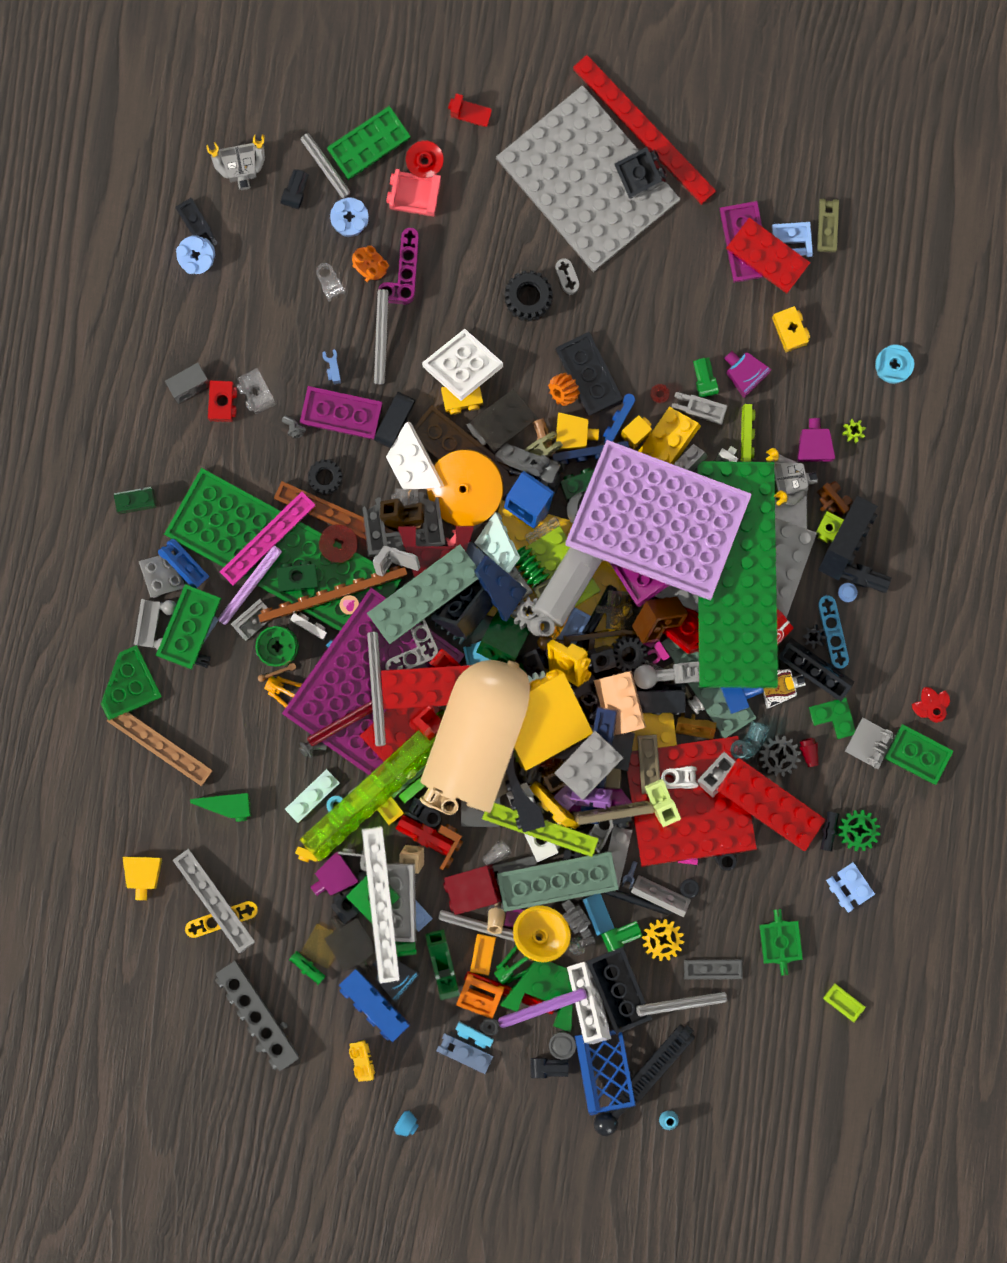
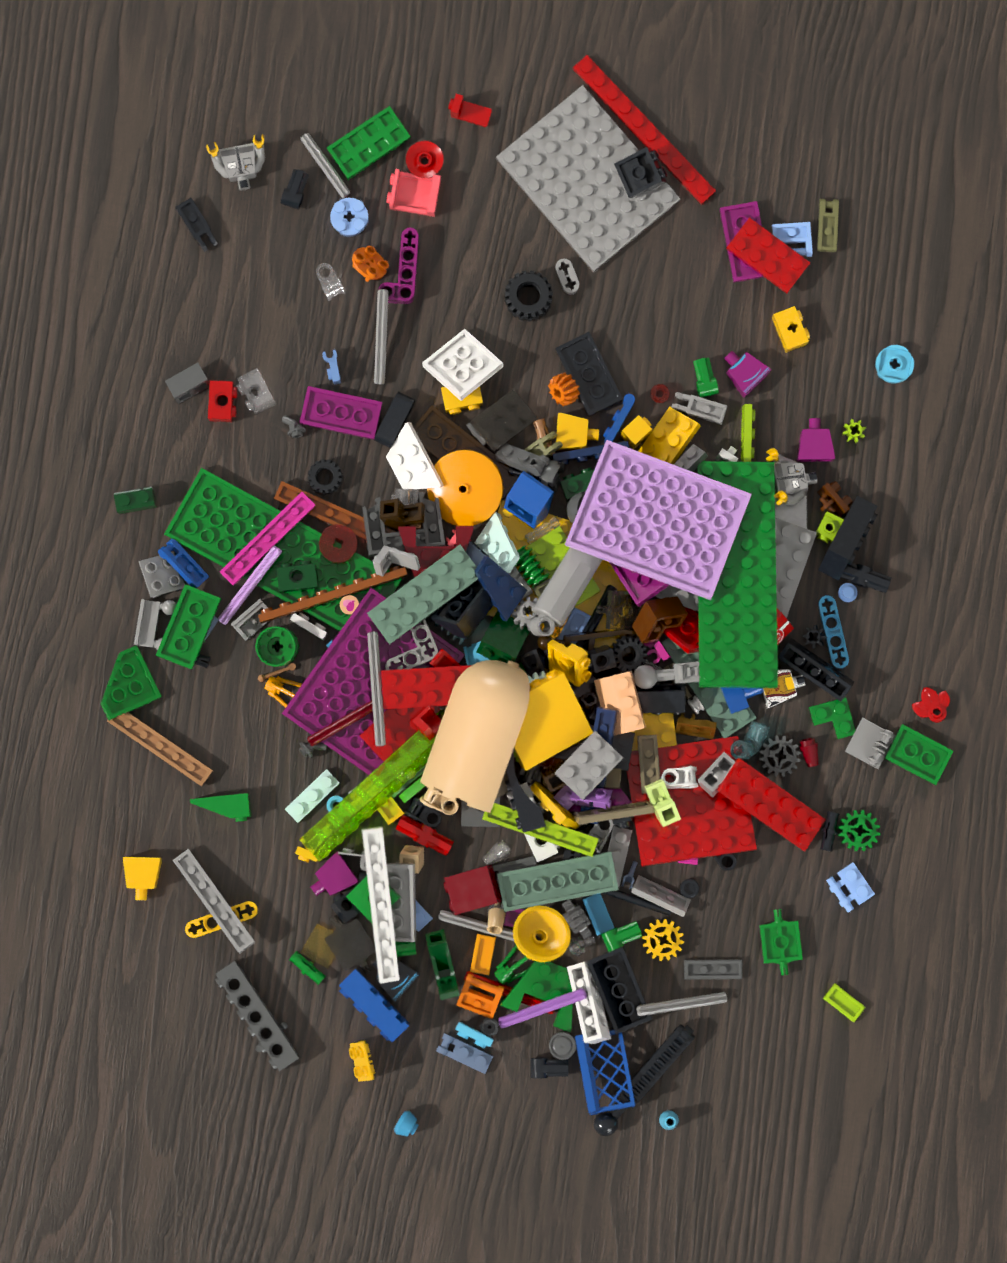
light blue plate [176,235,215,274] -> none
dark orange bracket [438,824,463,870] -> none

